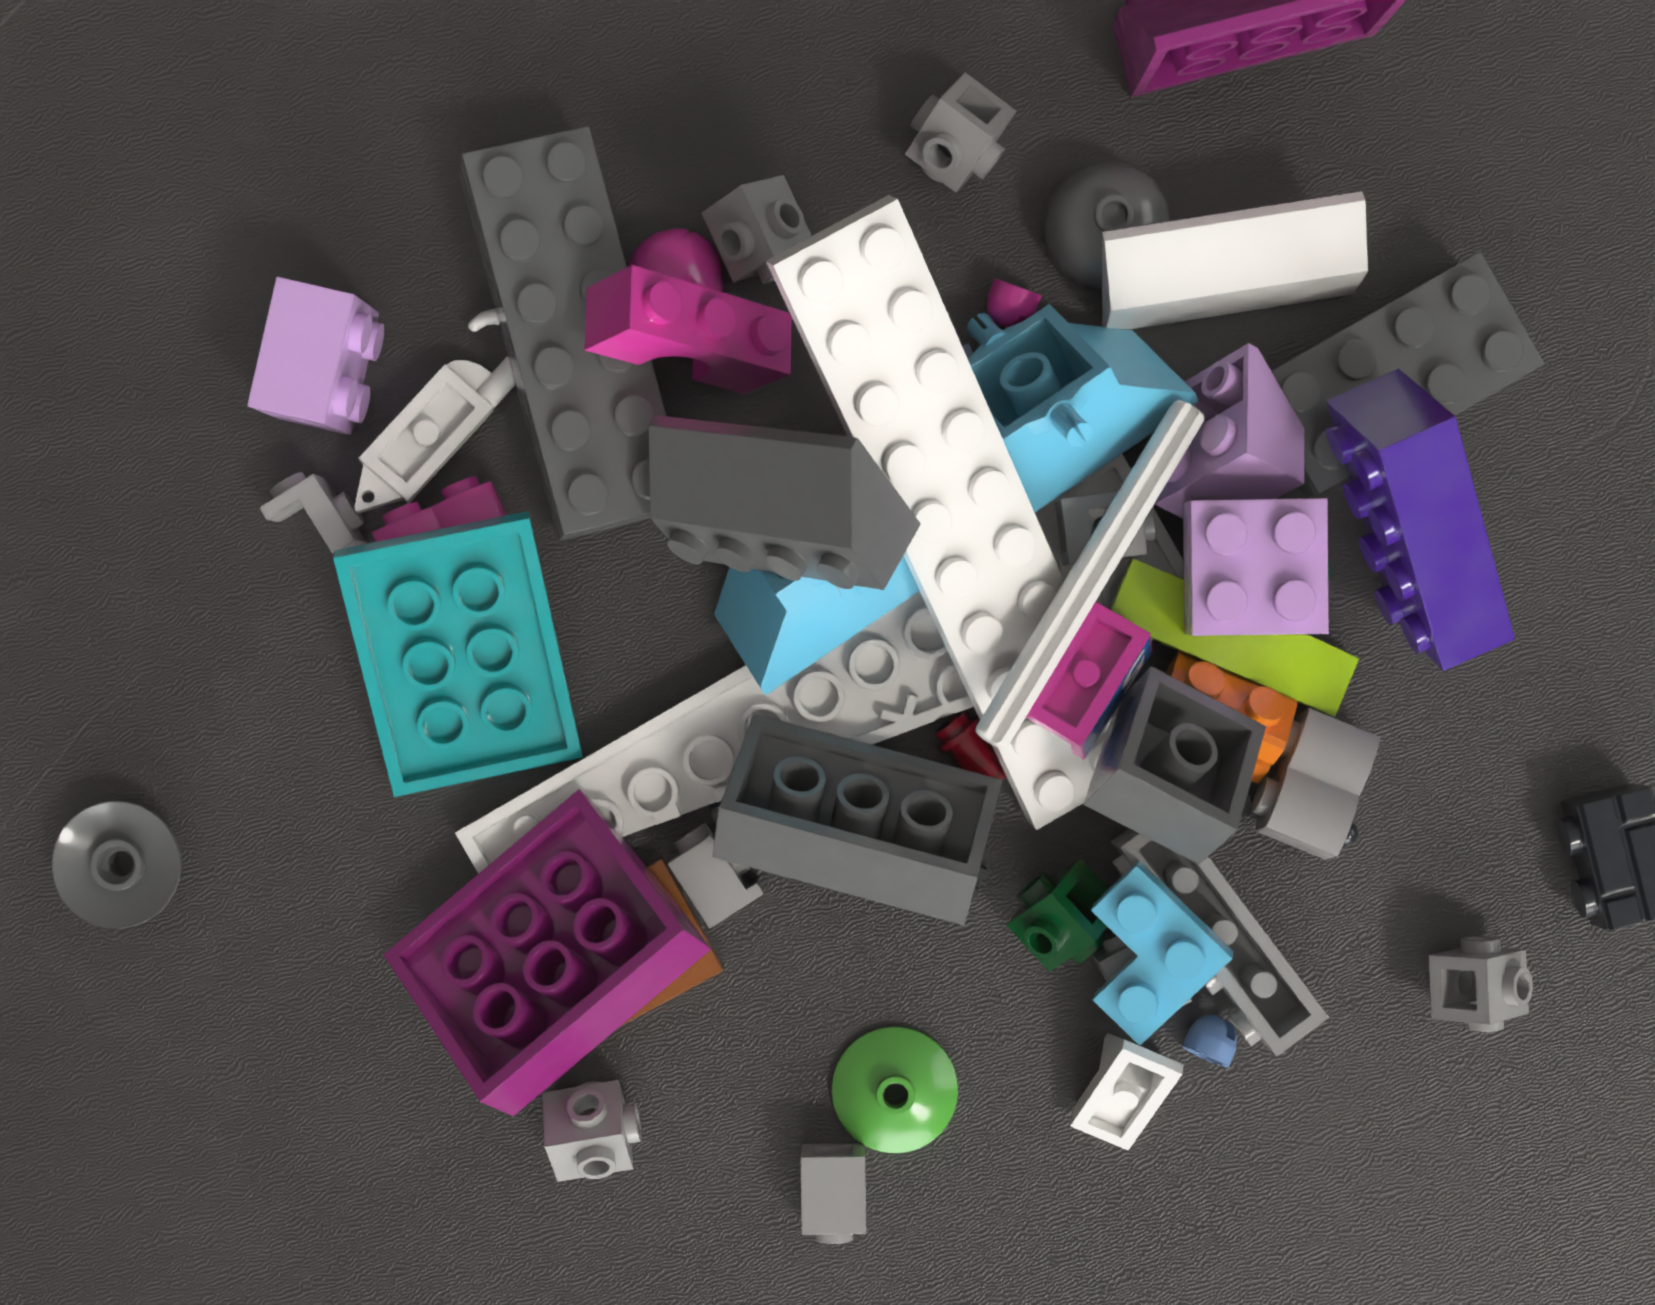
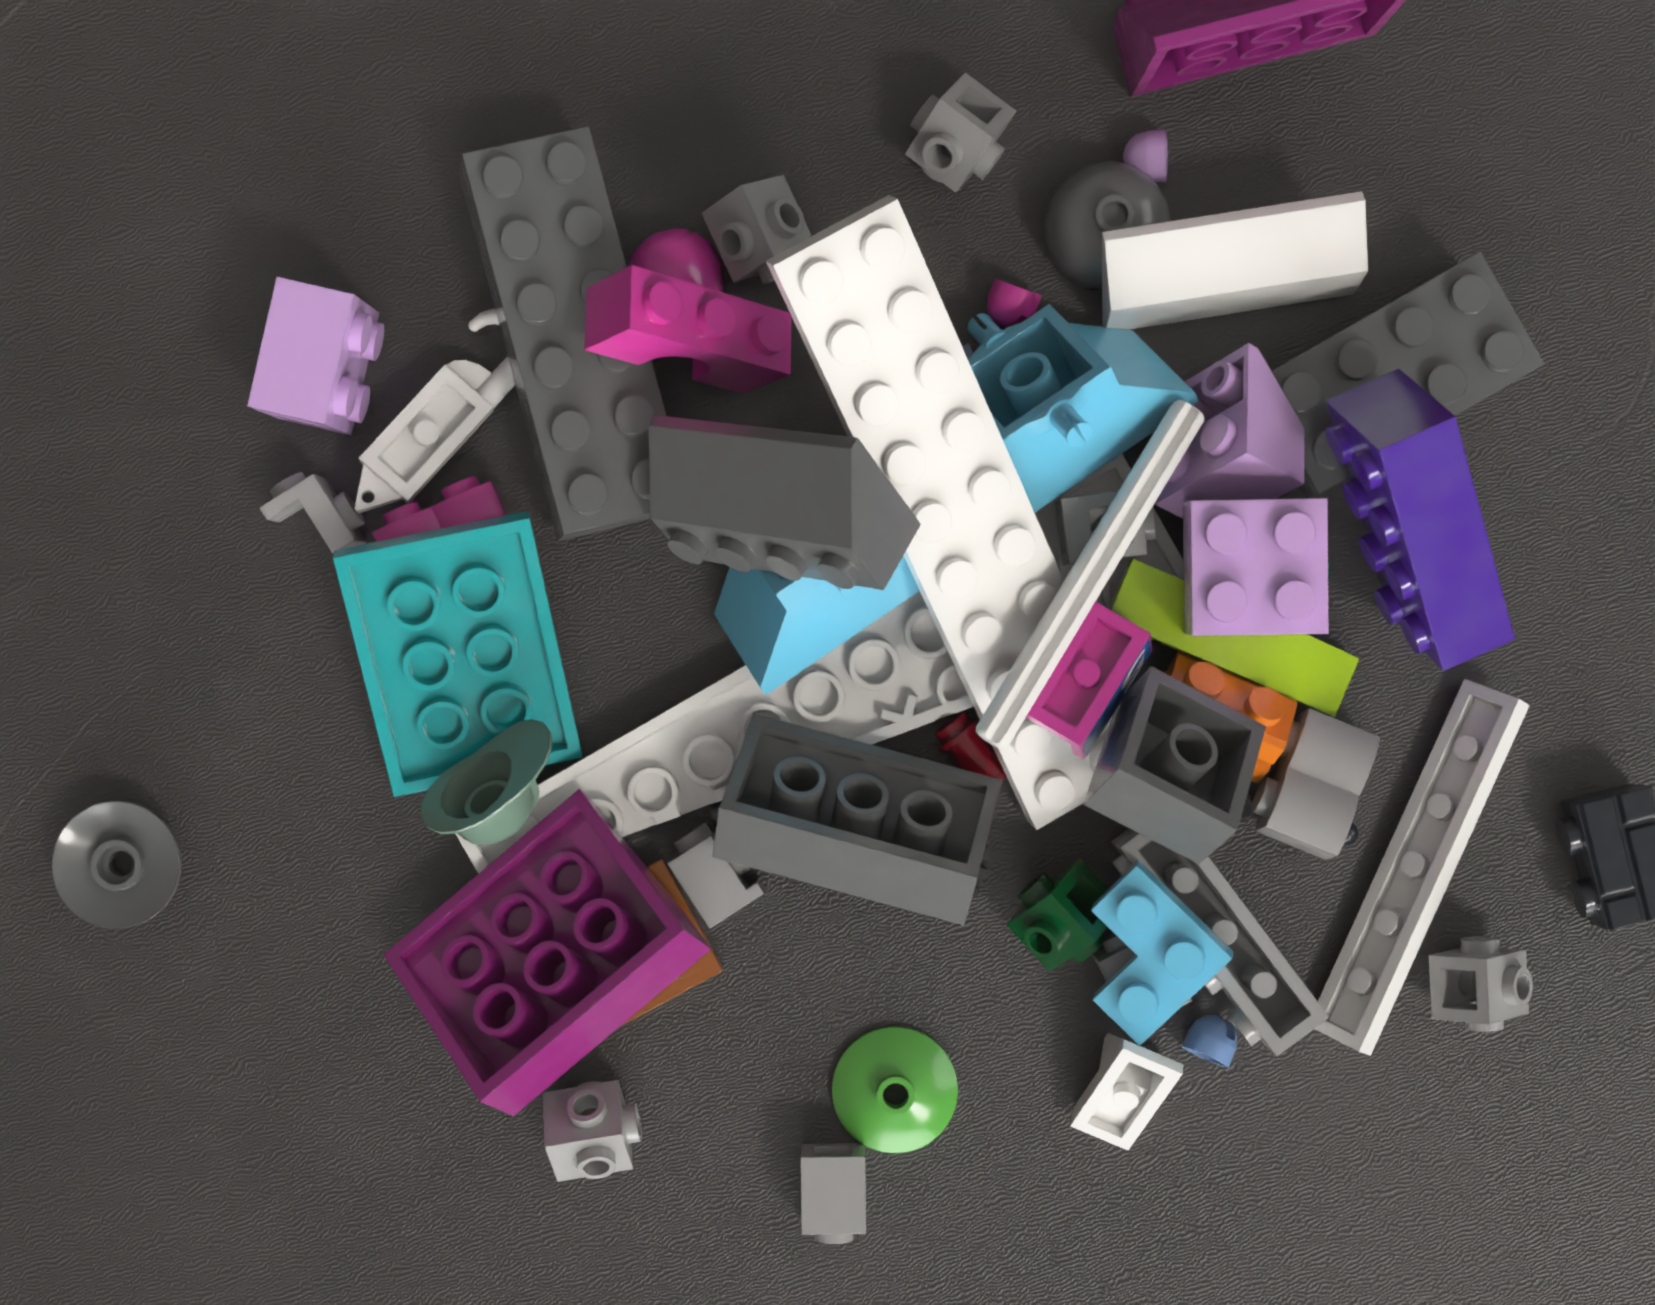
none -> sand green piece [421,719,552,845]
none -> lavender hinge [1123,130,1168,182]
none -> white plate [1315,679,1530,1056]

